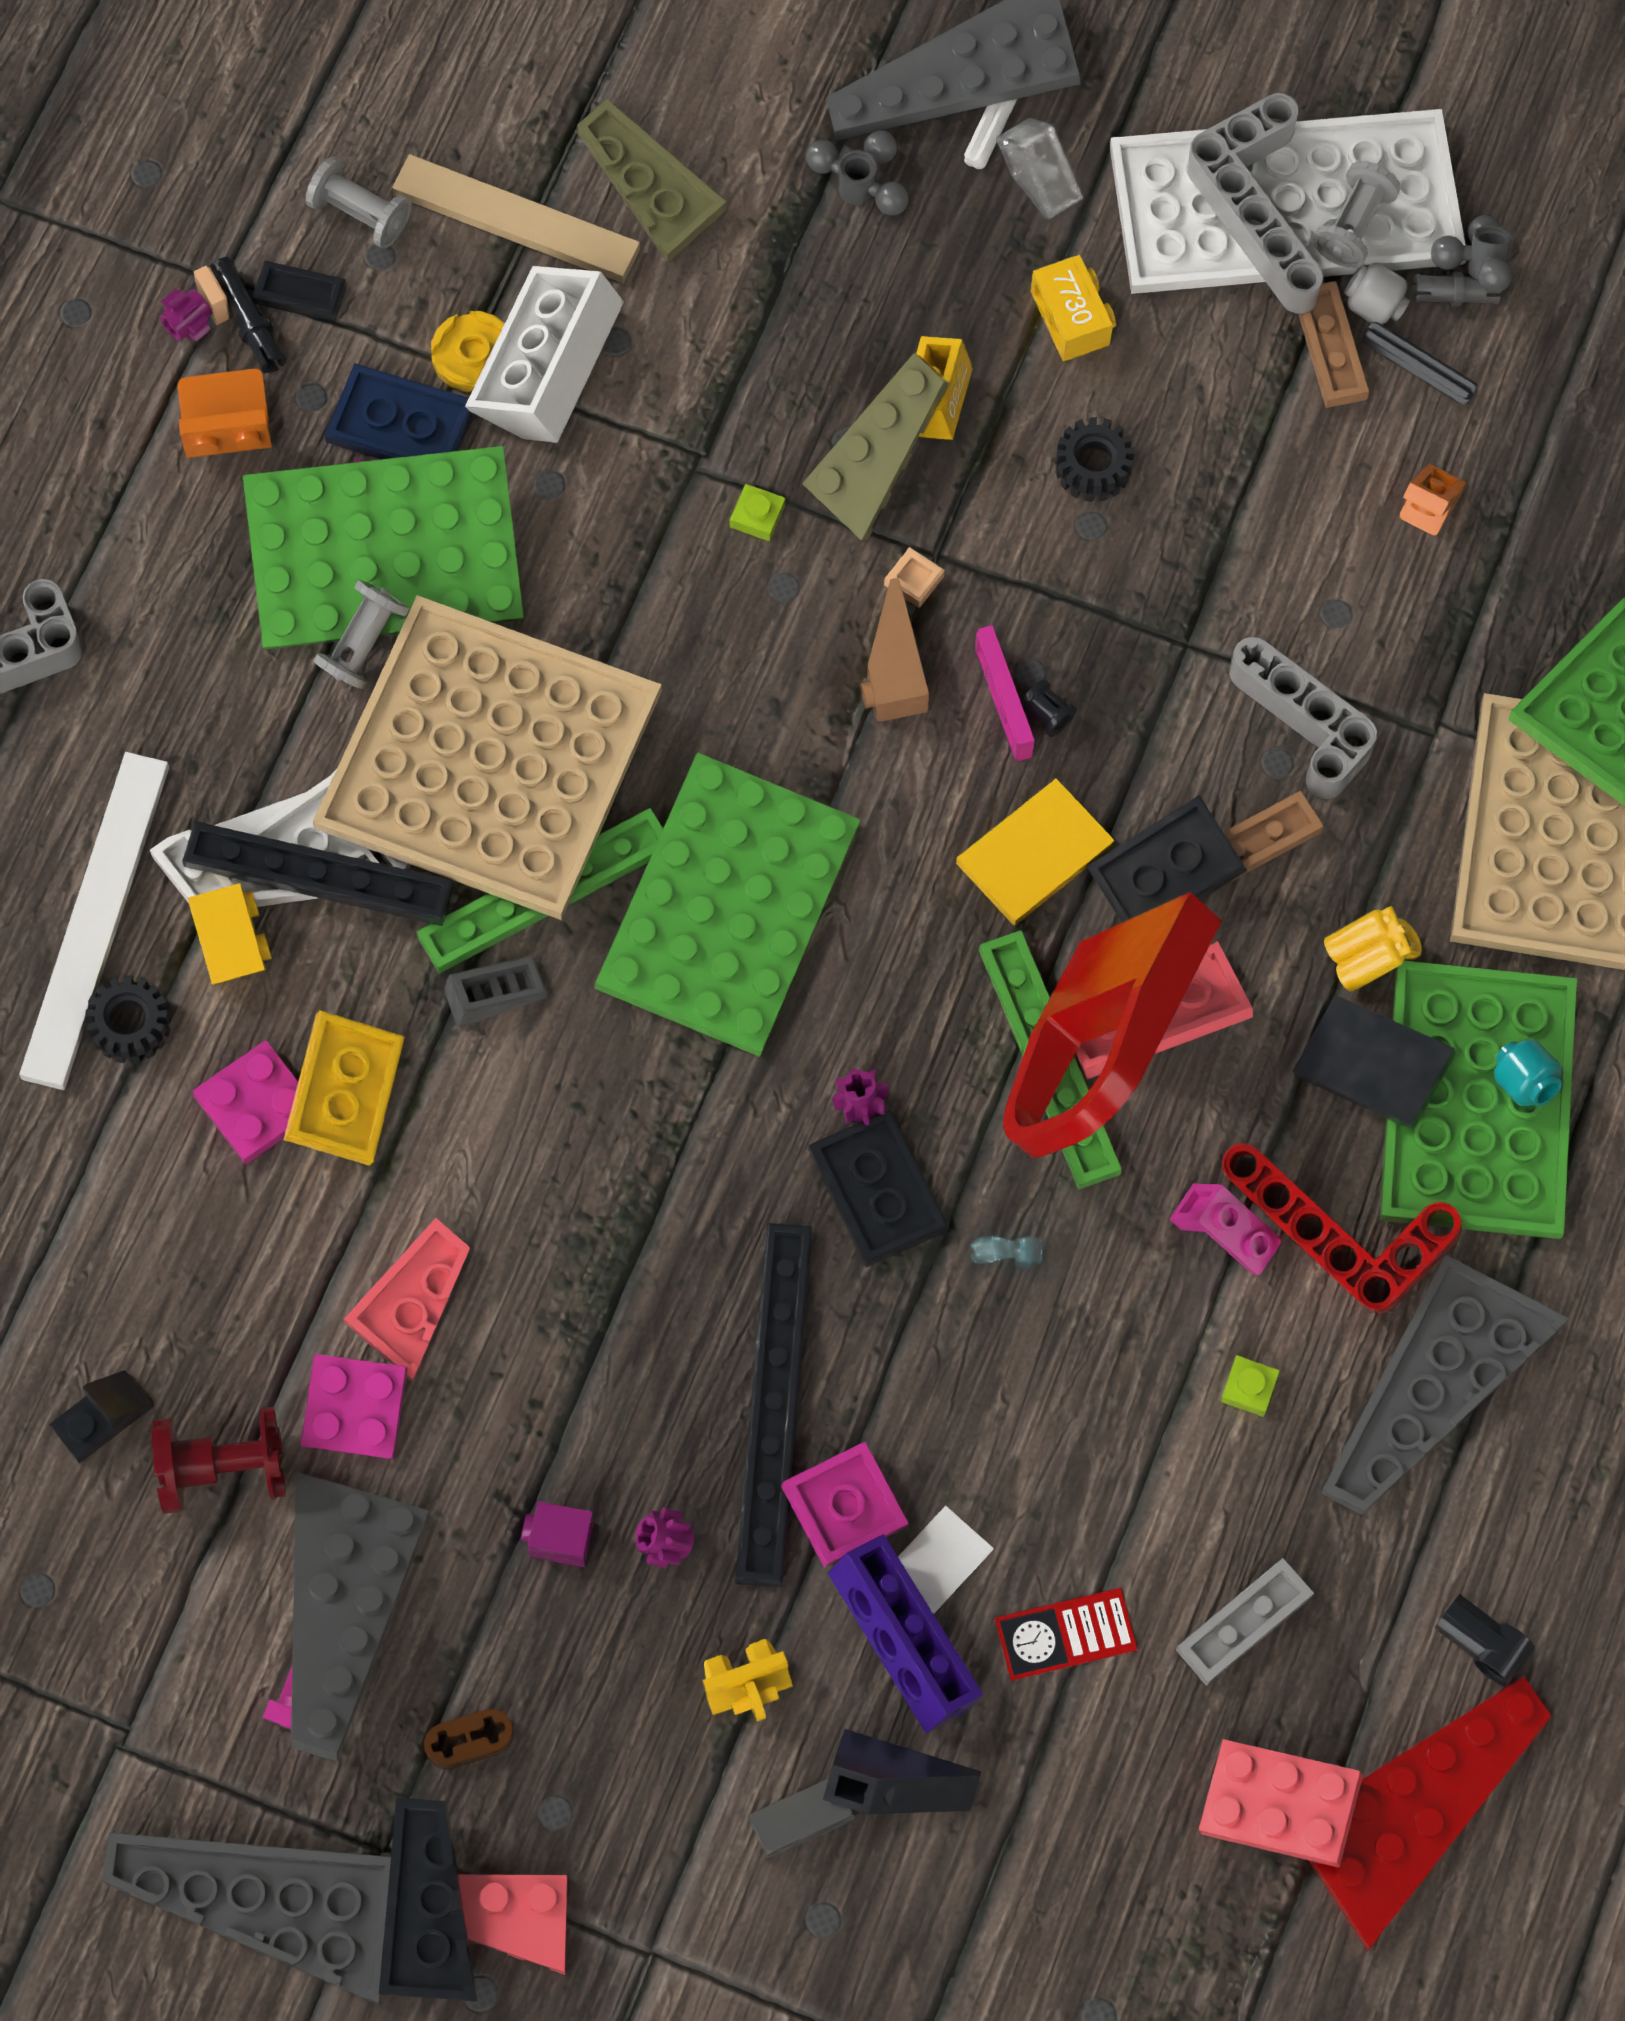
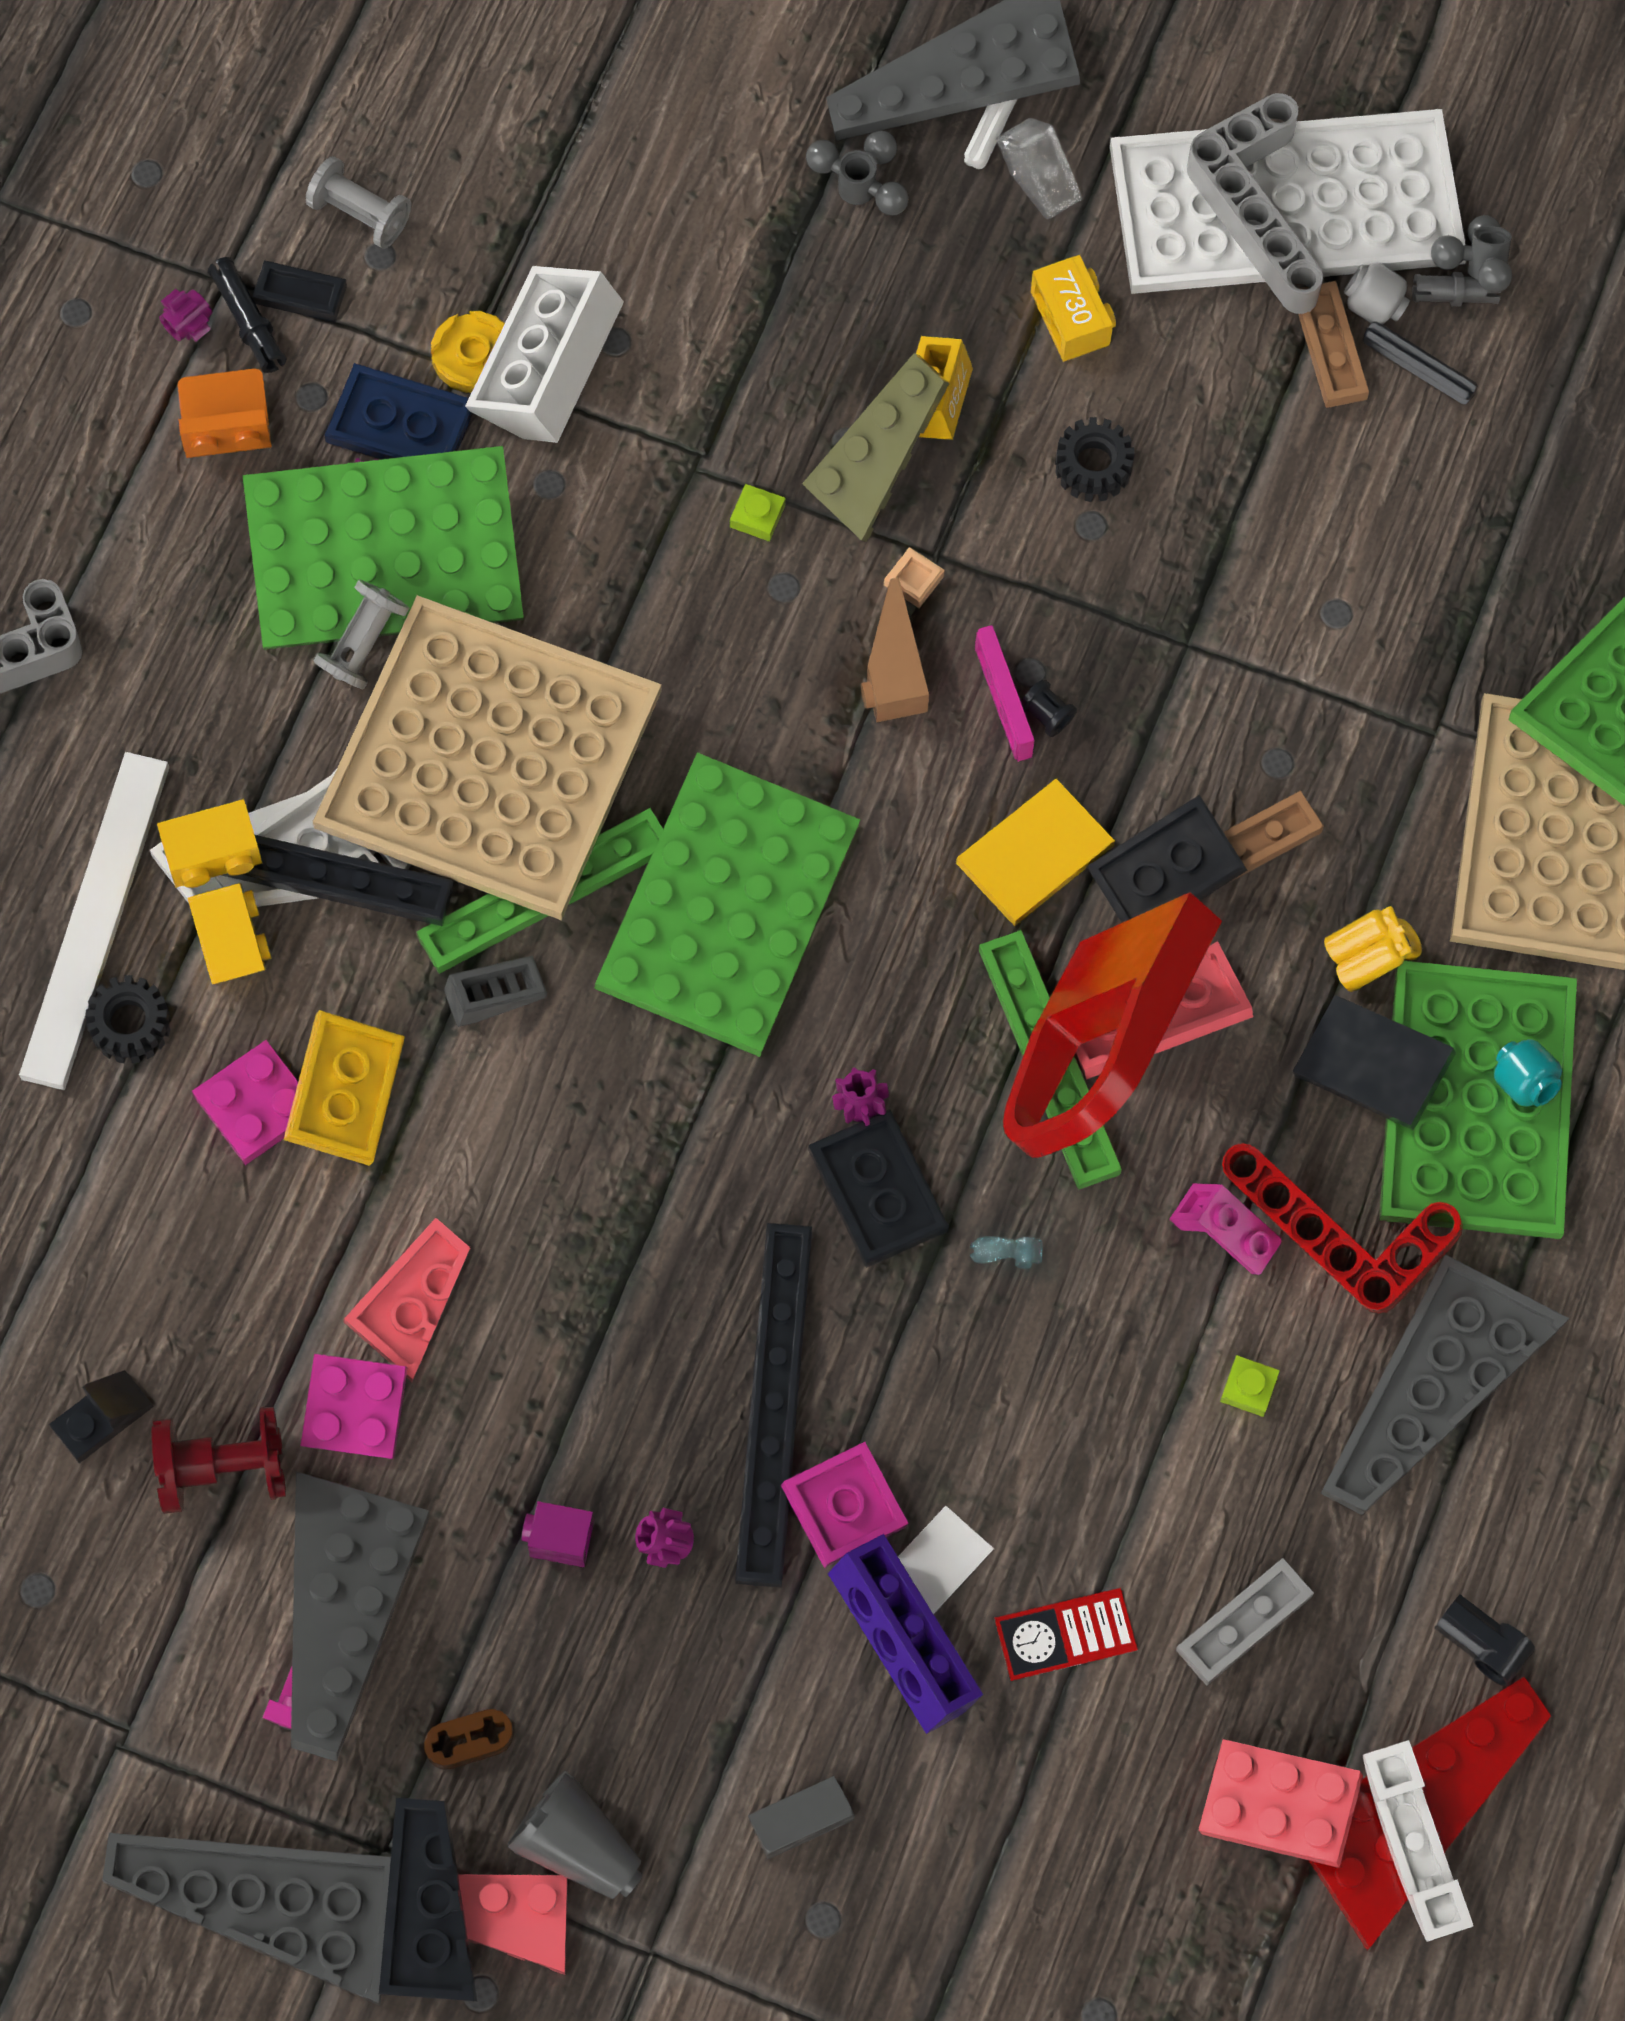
light nougat tile [193,265,231,325] -> none
tan tile [392,154,640,283] -> none
olive wing [577,99,727,263] -> none
yellow hips [703,1639,793,1722] -> none
black slope [823,1729,982,1814] -> none
light grey beam [1229,637,1377,799] -> none
light grey hose [1313,161,1401,268] -> none
orange slope [1400,463,1467,535] -> none
none -> yellow brick [157,799,262,888]
none -> dark grey cone [507,1771,643,1899]
none -> white slope [1362,1740,1474,1942]

